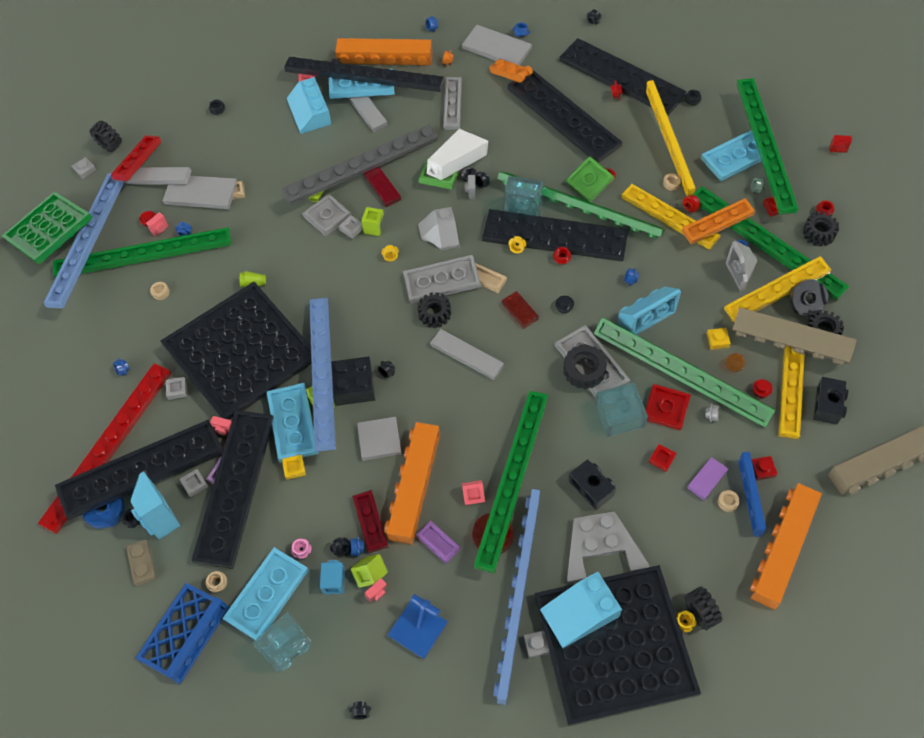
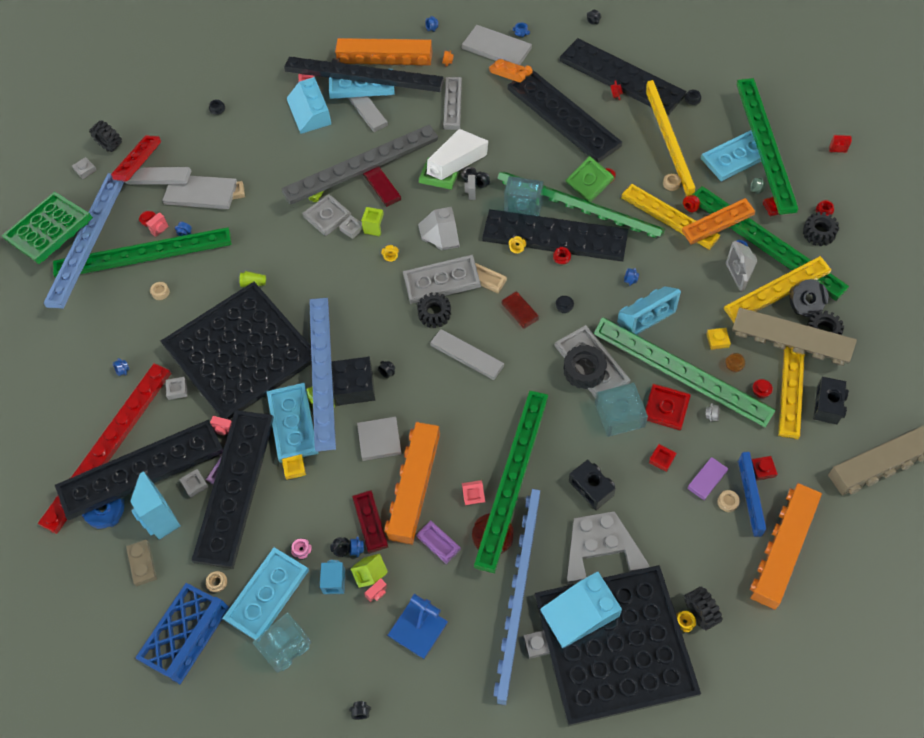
black plate [123,508,141,528] -> none

